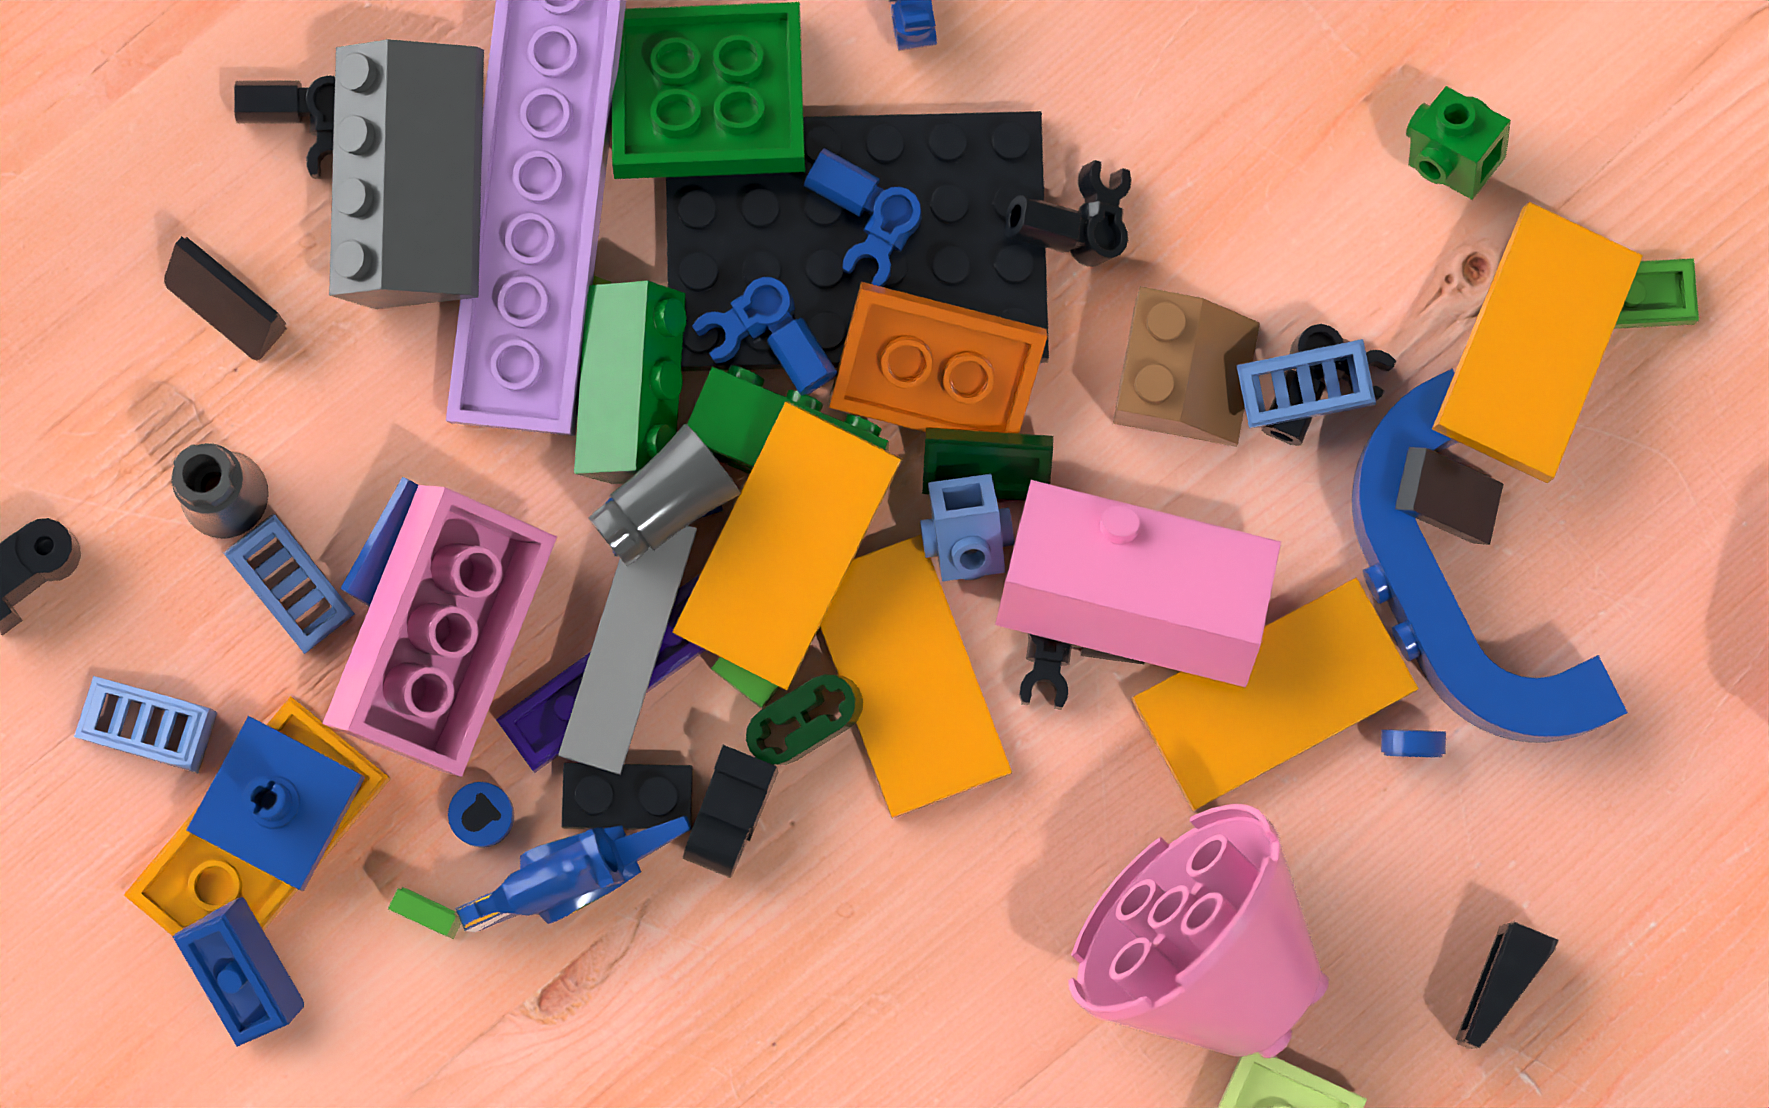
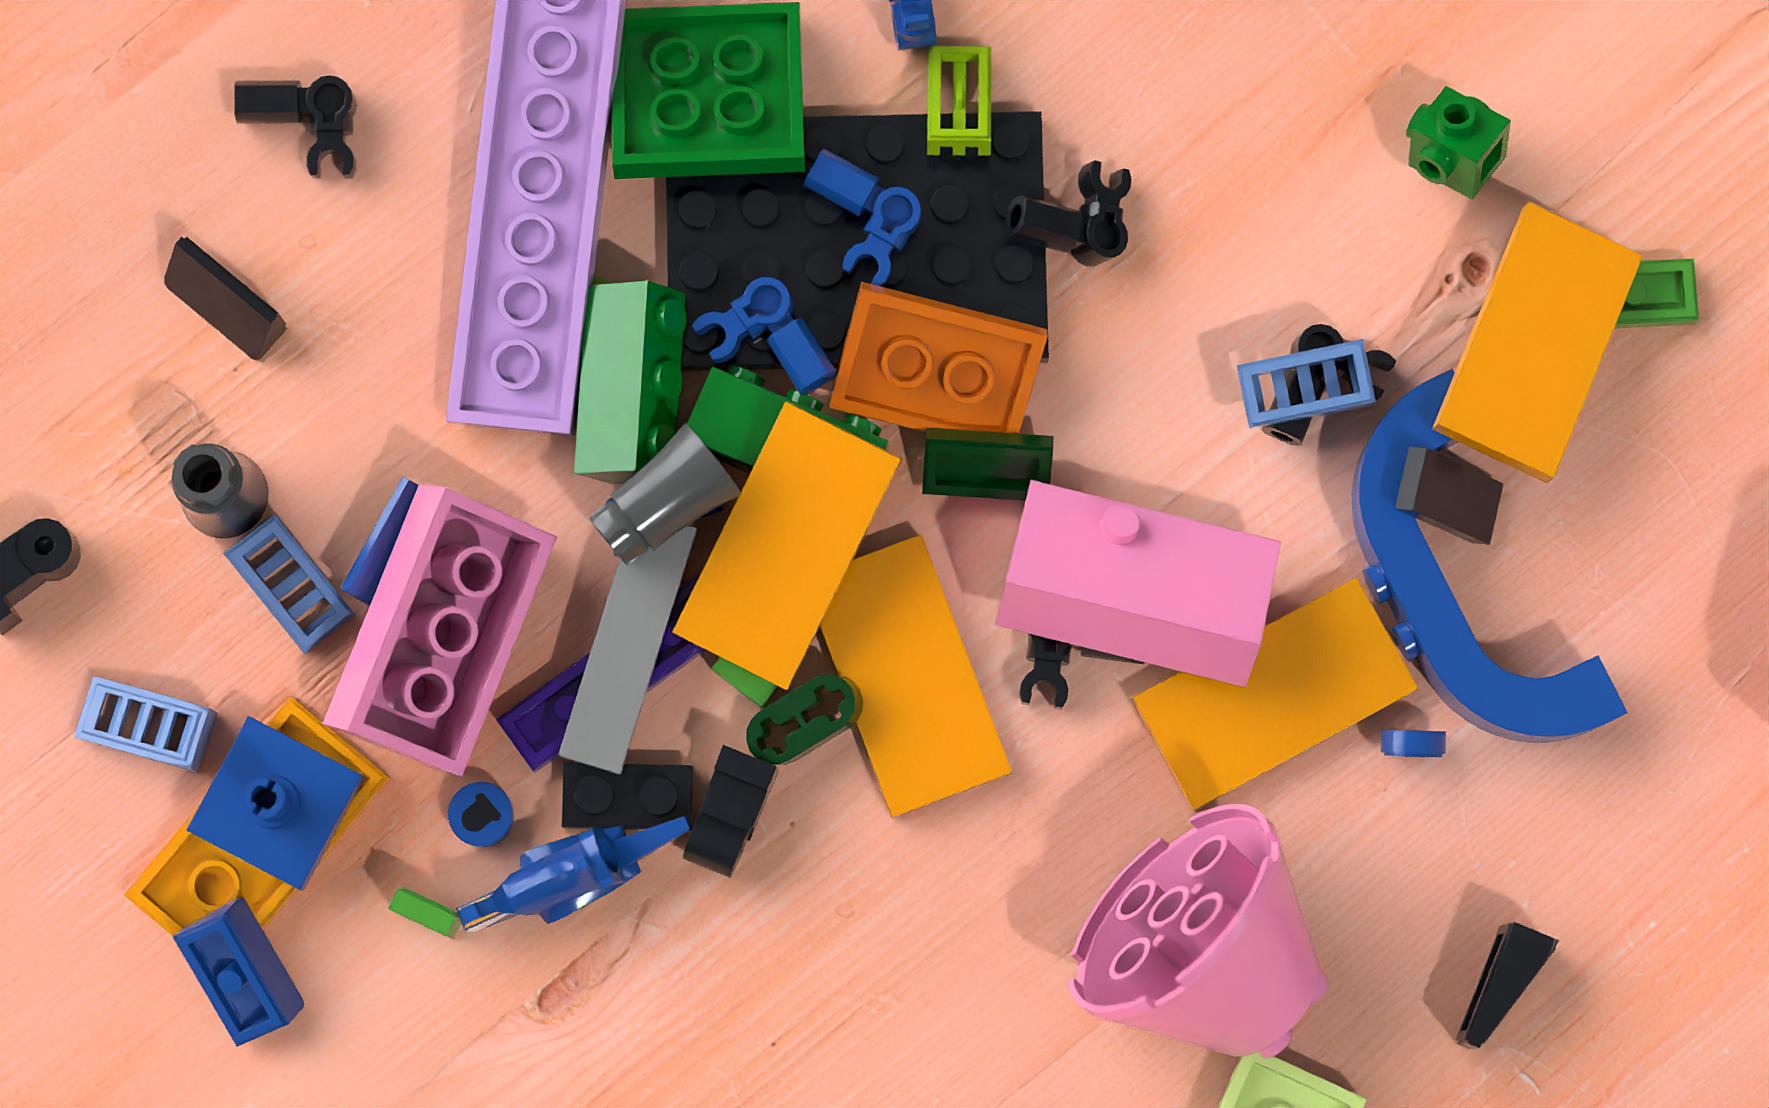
dark grey slope [329,39,484,309] -> none
medium blue brick [920,474,1014,582] -> none
medium nougat slope [1113,286,1260,447] -> none
none -> lime tile [927,46,991,155]

